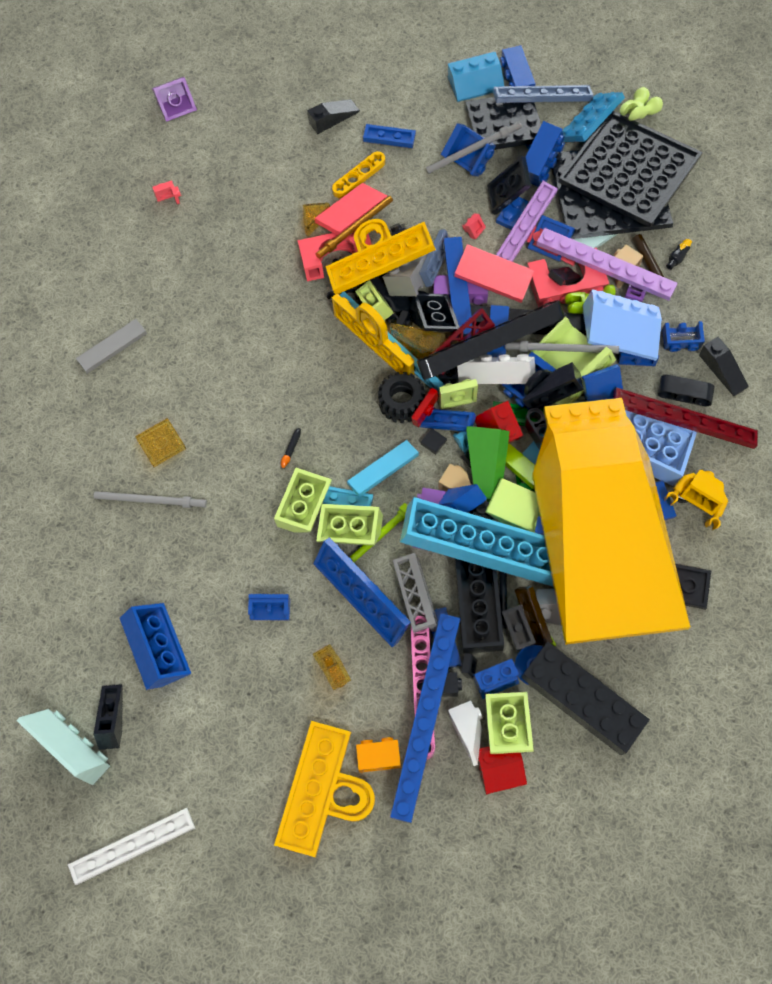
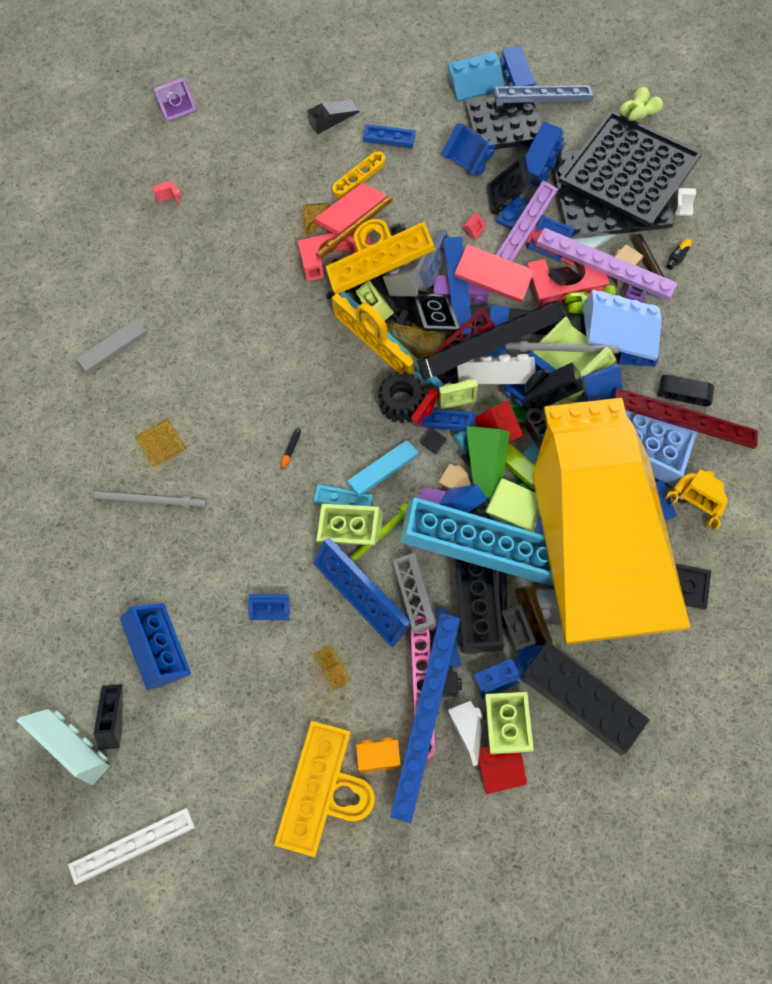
yellowish green slope [274,468,332,533] -> none
light grey bar [426,121,522,174] -> none
black tile [461,653,478,679] -> none
dark azure plate [563,92,625,142] -> none
blue window [661,321,705,352] -> none
black slope [699,336,749,397] -> none
none -> white panel [675,188,696,216]

